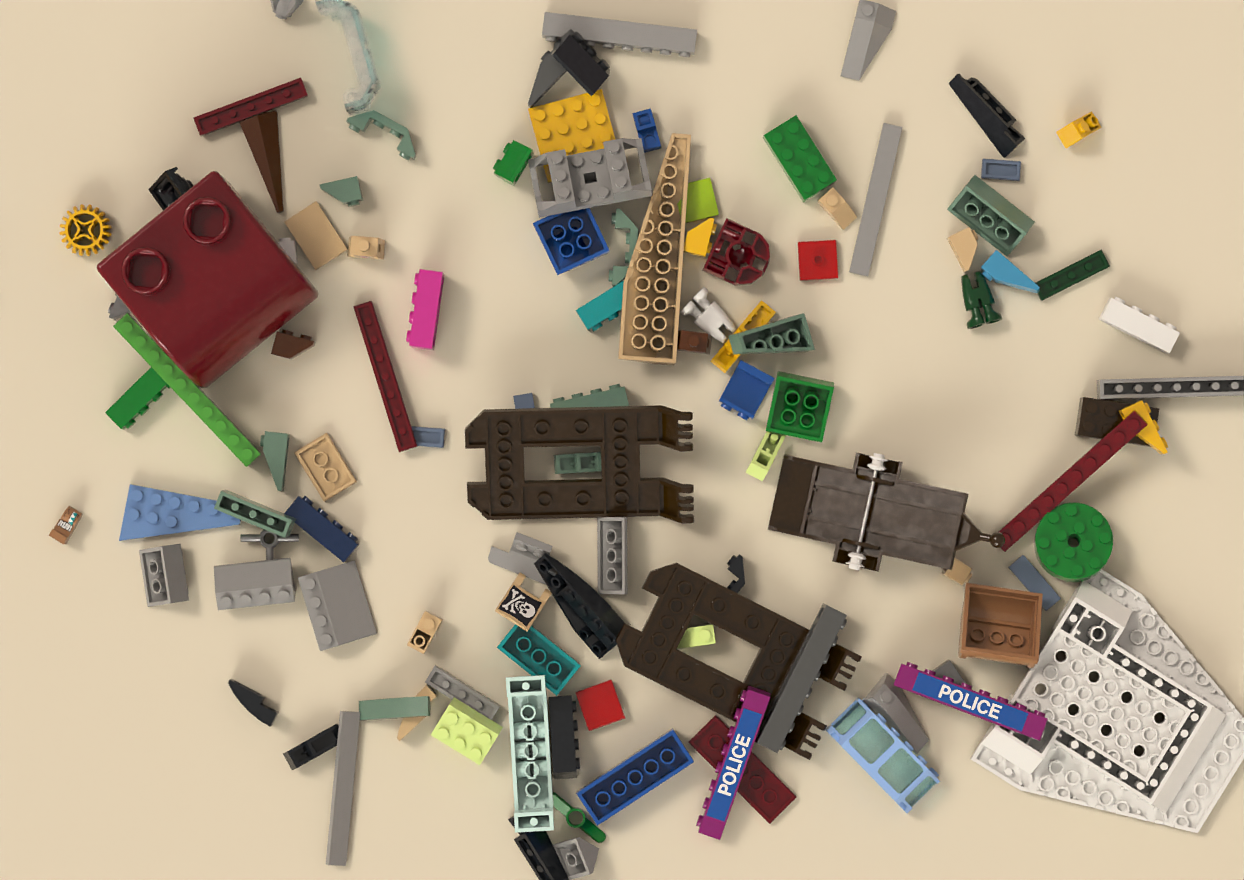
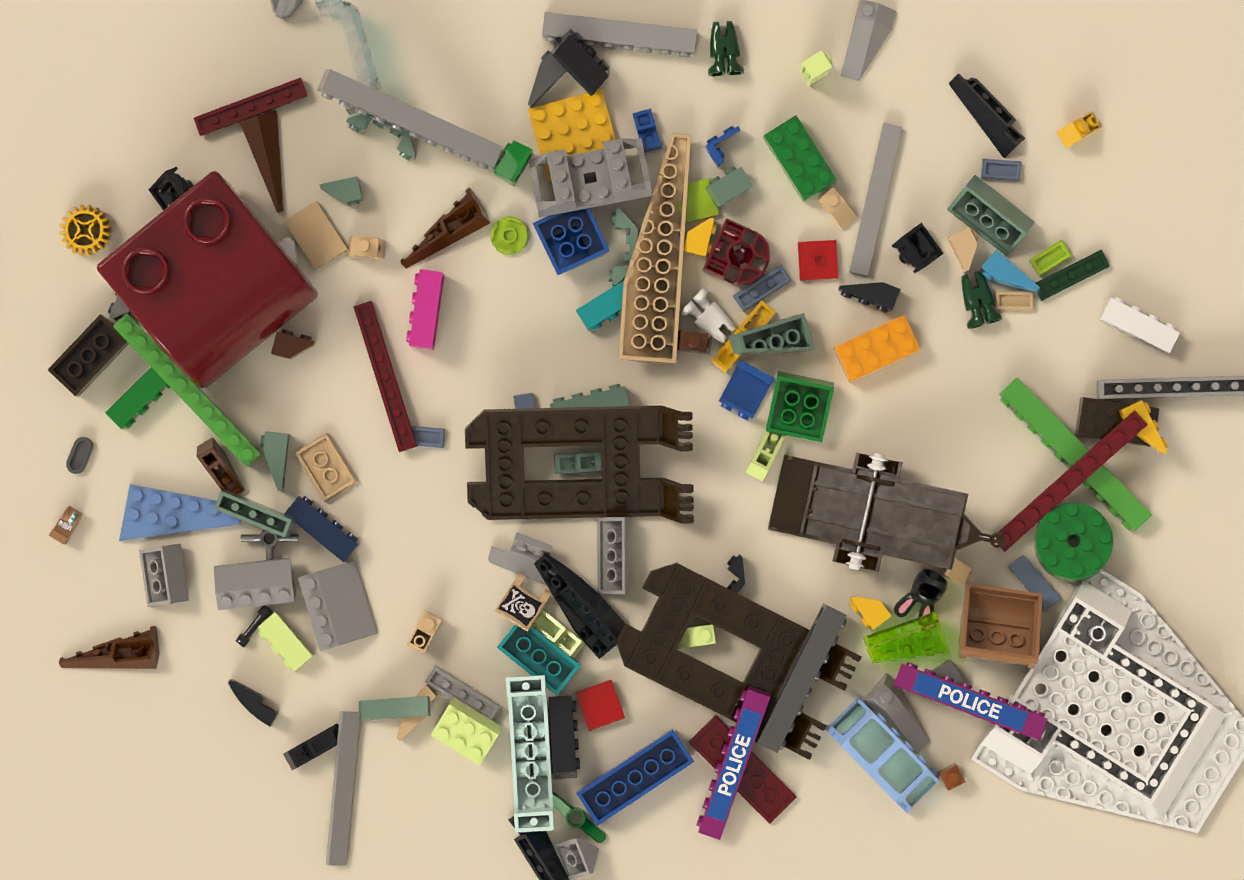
none -> dark brown brick [48,314,129,397]
none -> reddish brown wedge [59,626,160,669]
none -> dark grey tile [66,437,94,474]
none -> reddish brown slope [196,437,245,494]
none -> black bar [235,605,273,647]
none -> yellowish green brick [258,612,314,671]
none -> light grey brick [317,69,503,169]
none -> reddish brown wedge [400,188,491,268]
none -> lime tile [490,216,528,255]
none -> yellowish green slope [532,609,586,658]
none -> blue bracket [705,126,740,167]
none -> sand green brick [706,167,753,208]
none -> dark green piece [708,21,744,77]
none -> sand blue tile [733,265,792,312]
none -> yellowish green brick [799,50,833,86]
none -> light orange brick [833,315,921,383]
none -> black slope [838,282,901,313]
none -> yellow slope [849,596,891,630]
none -> clear neon green wedge [863,611,951,663]
none -> black brick [891,222,944,274]
none -> black piece [894,569,948,628]
none -> dark orange brick [938,763,965,791]
none -> tan tile [995,291,1034,311]
none -> bright green brick [999,378,1152,531]
none -> lime tile [1029,240,1072,276]

